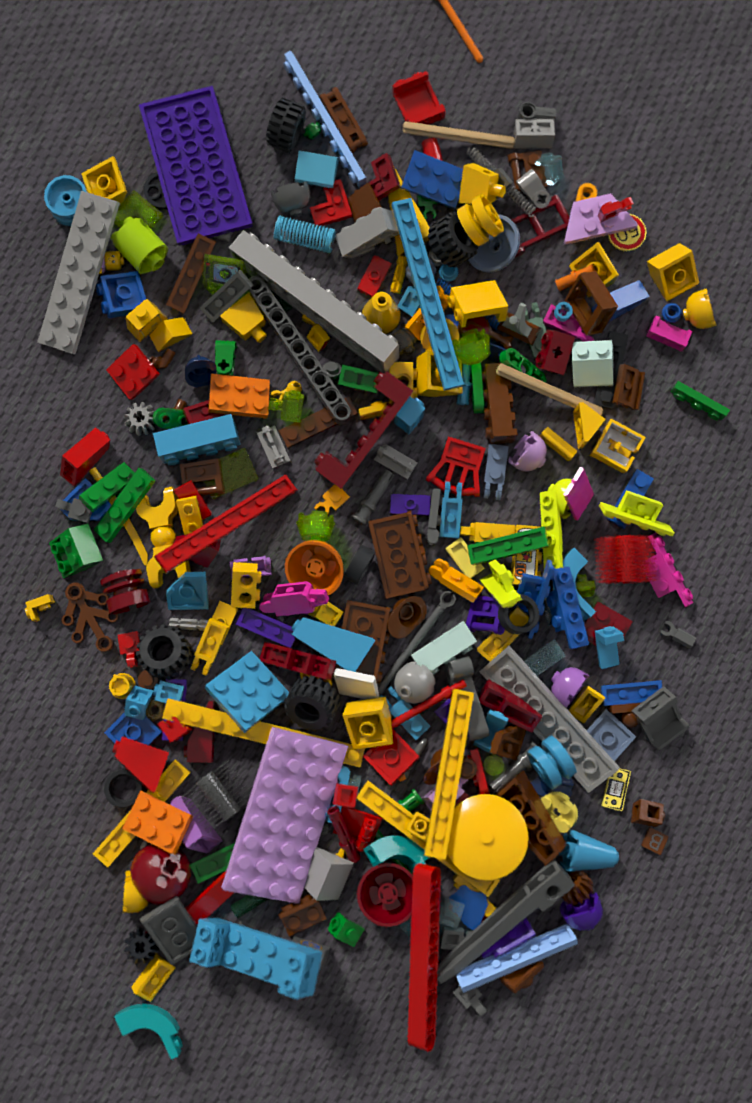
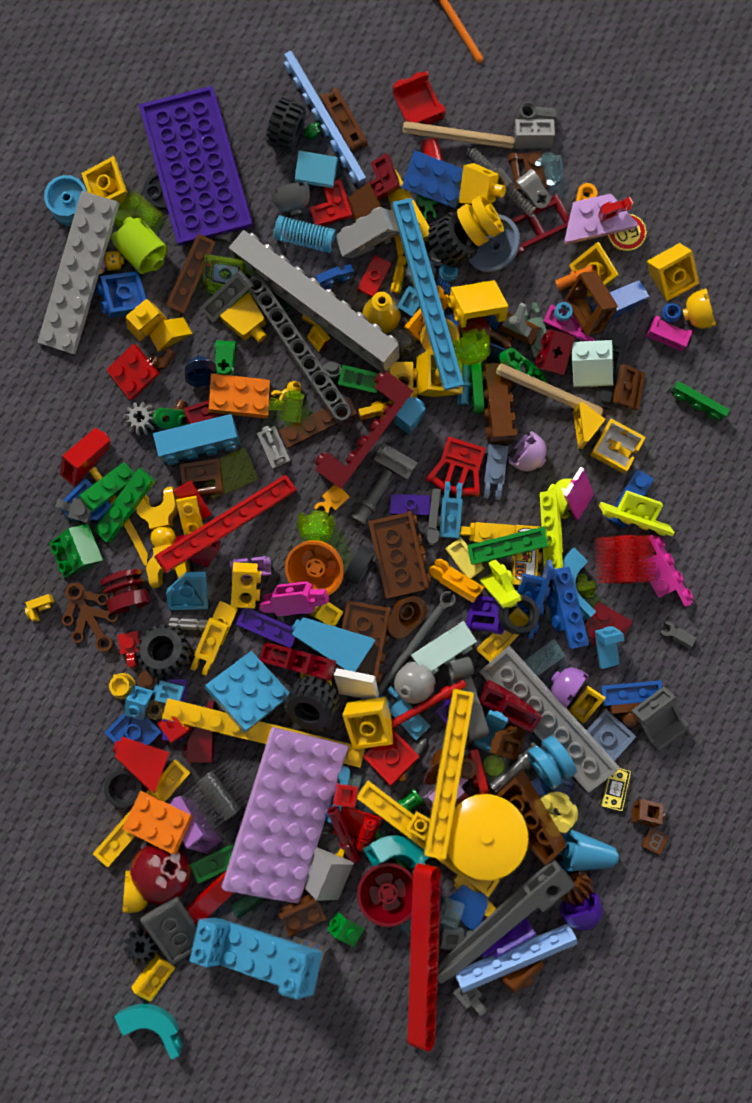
yellow slope [540,427,577,461] -> none
none -> blue plate [315,264,354,290]

